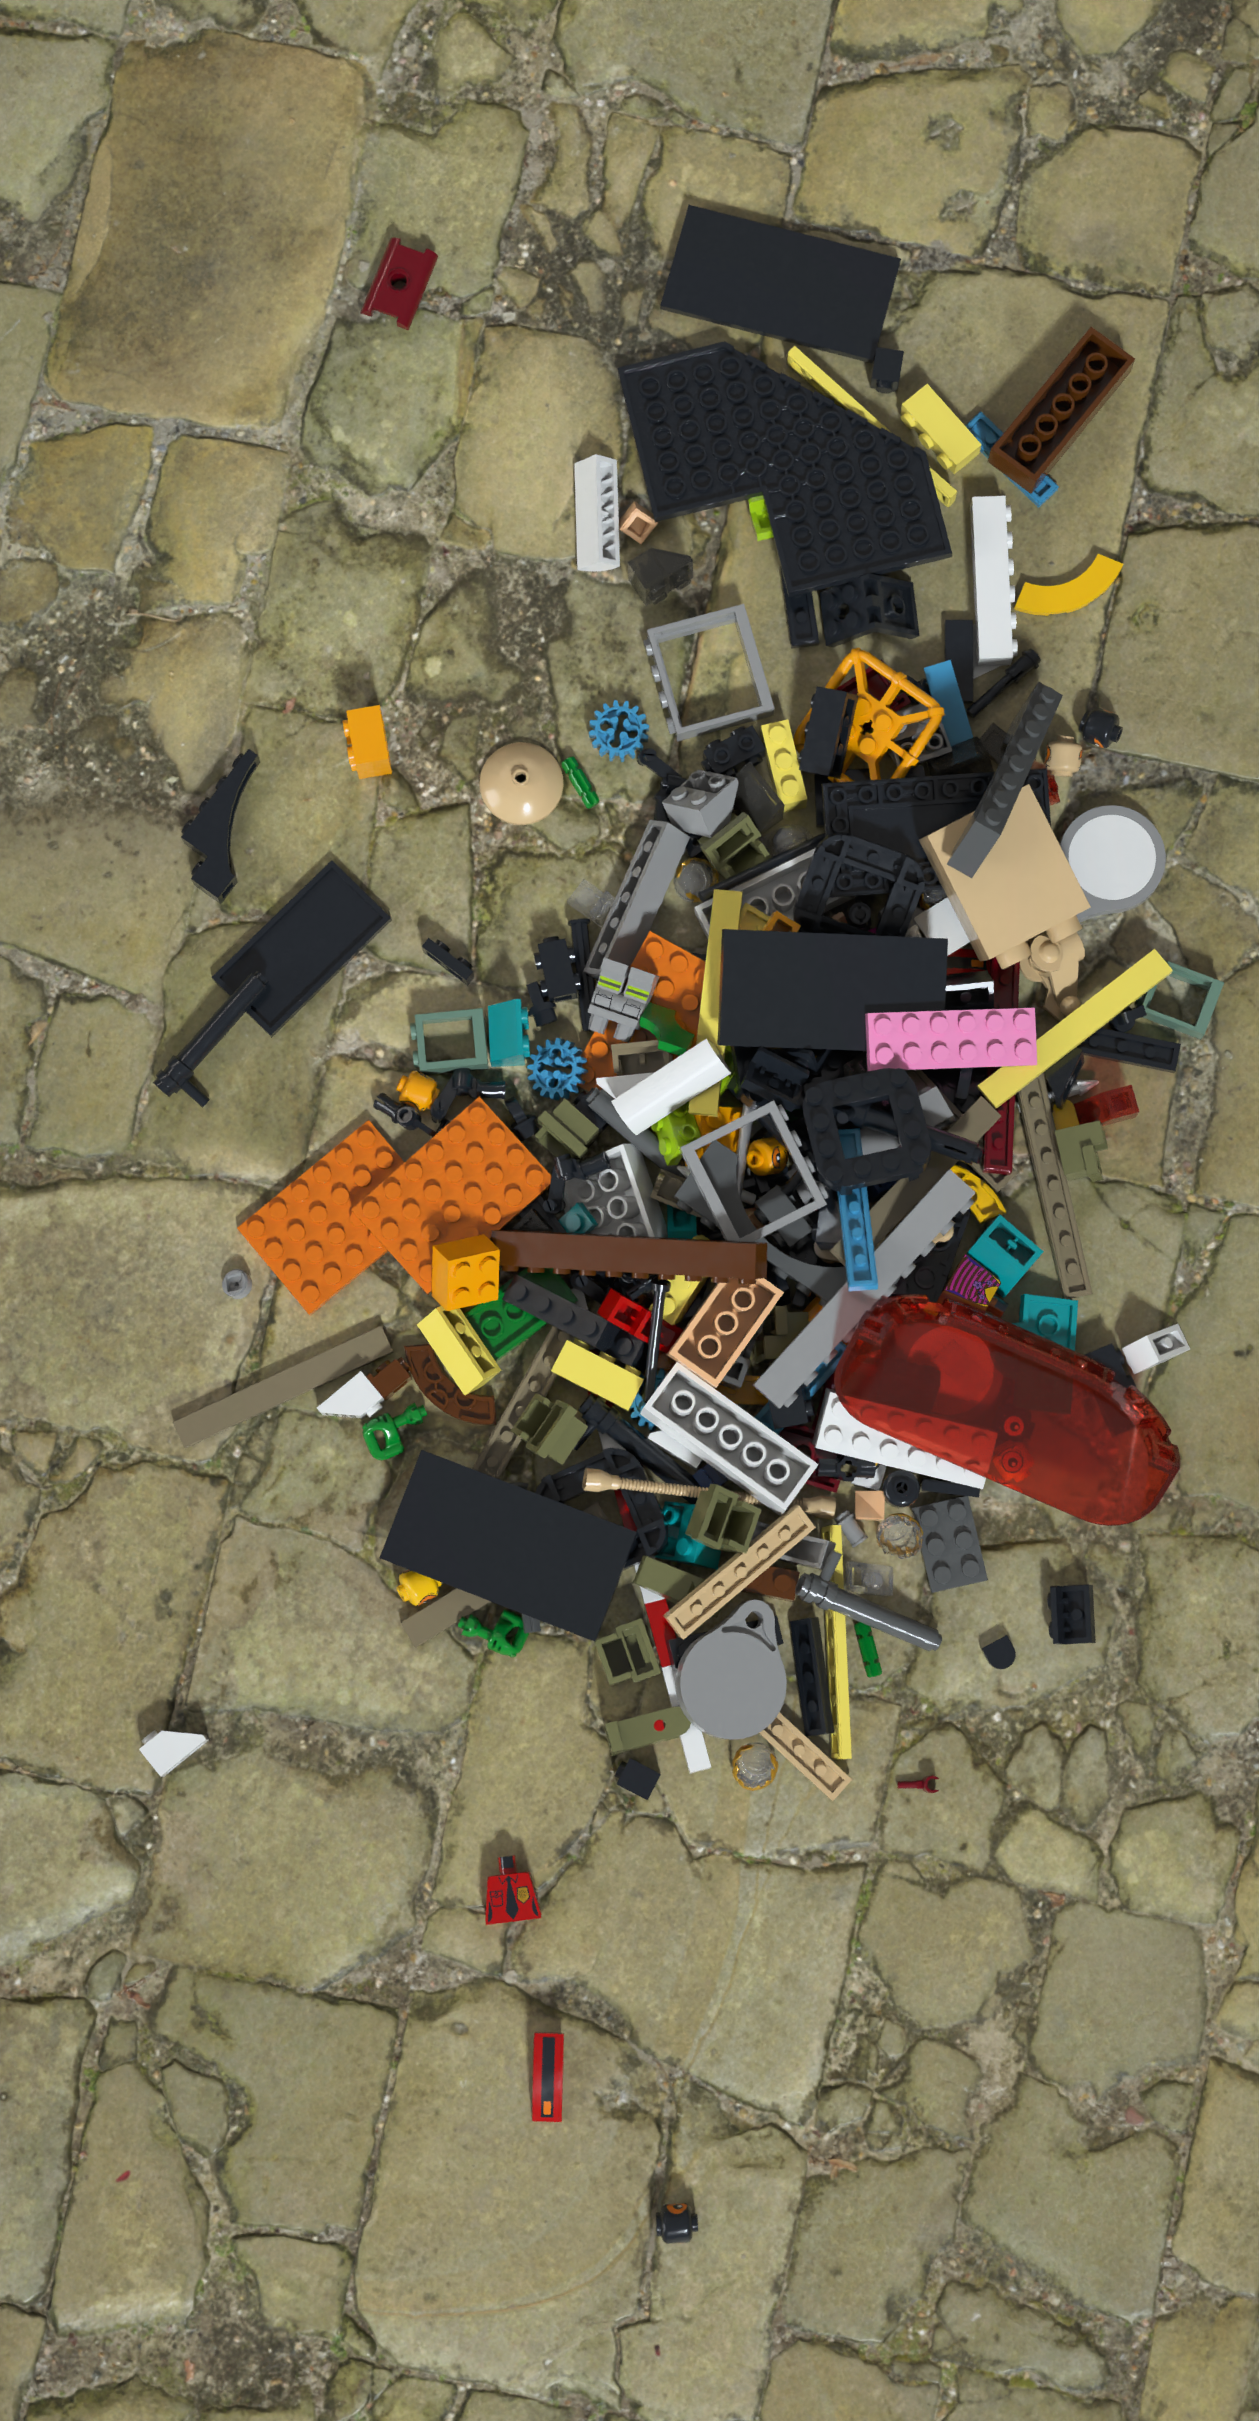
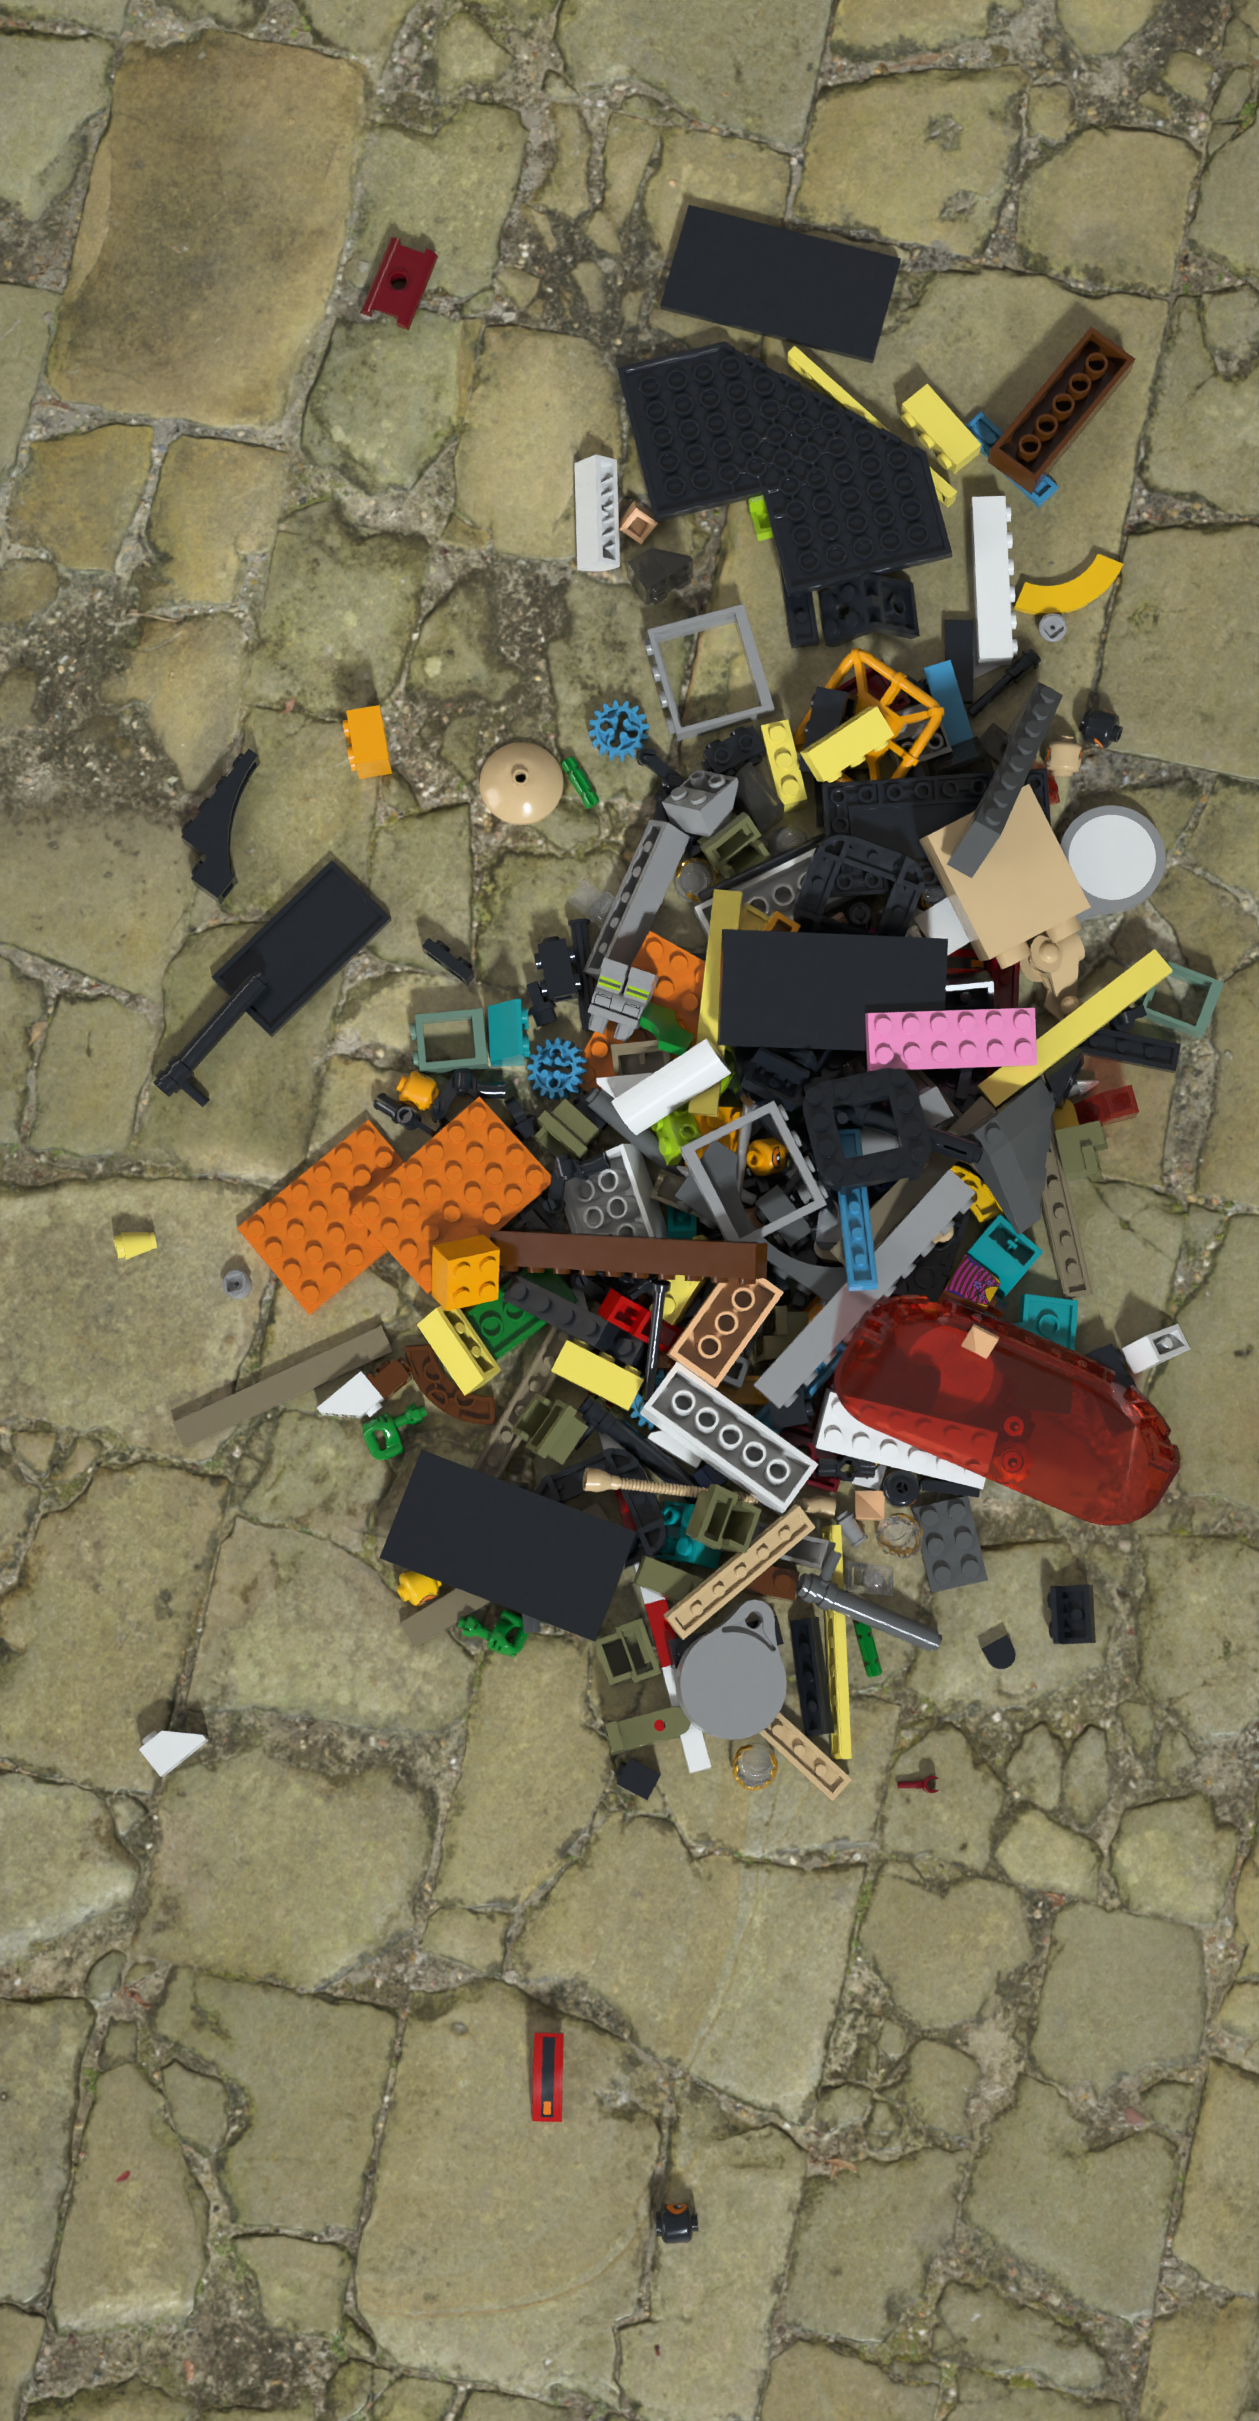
red torso [485,1855,542,1925] -> none
teal plate [558,1202,599,1234] -> none
black brick [870,347,904,394] -> none
none -> light yellow cone [114,1232,157,1260]
none -> light yellow brick [800,706,894,783]
none -> dark grey slope [961,1078,1055,1235]
none -> light nougat slope [961,1324,999,1359]
none -> light grey tile [1038,613,1067,642]

